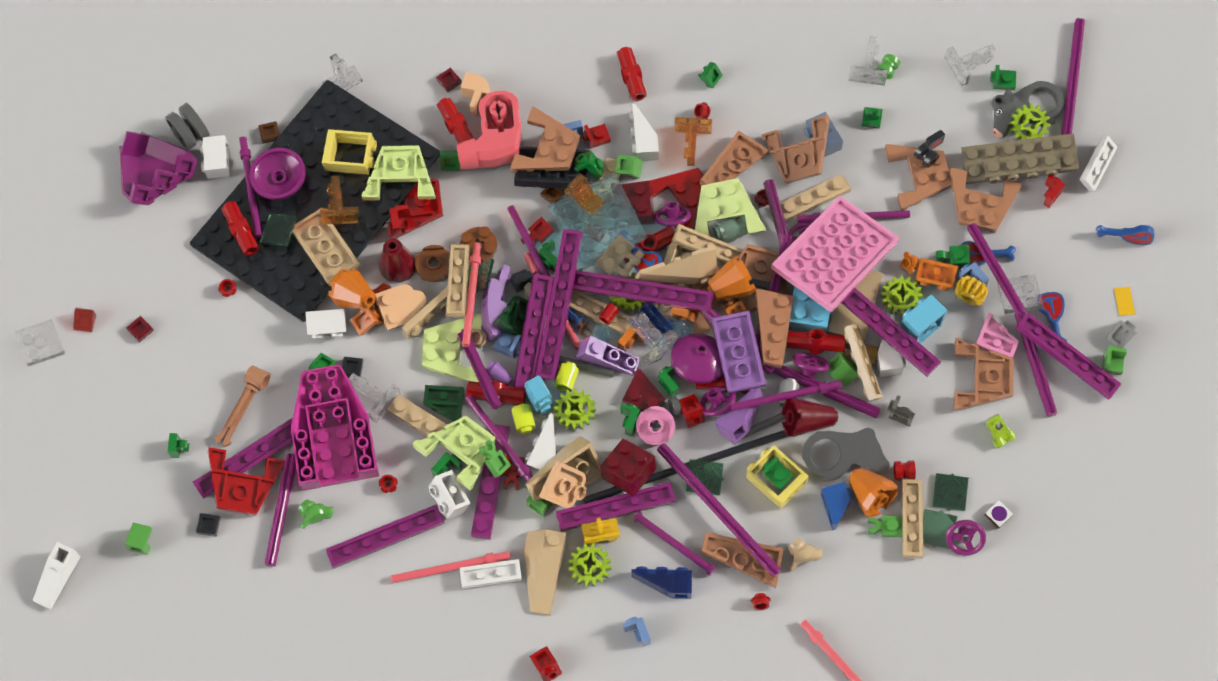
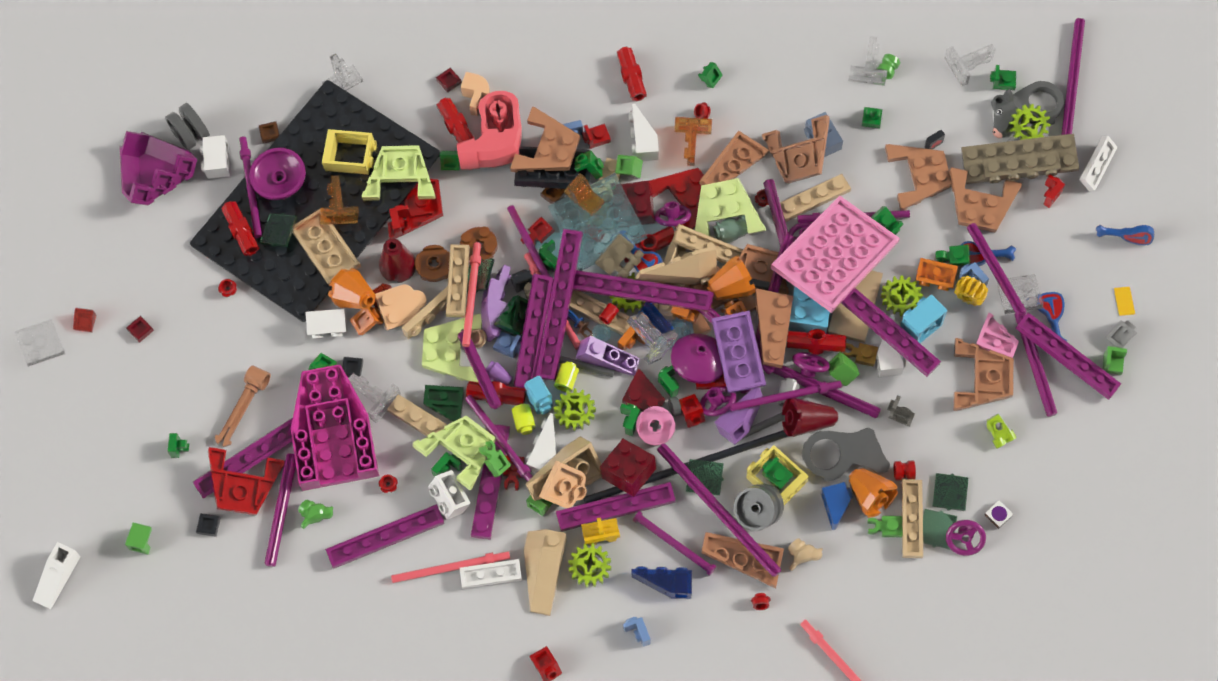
tan plate [844,325,883,401] -> none
orange plate [900,252,919,274] -> none
black wheel [913,142,940,168] -> none
none -> wheel [733,483,784,531]
none -> green bracket [871,206,904,235]

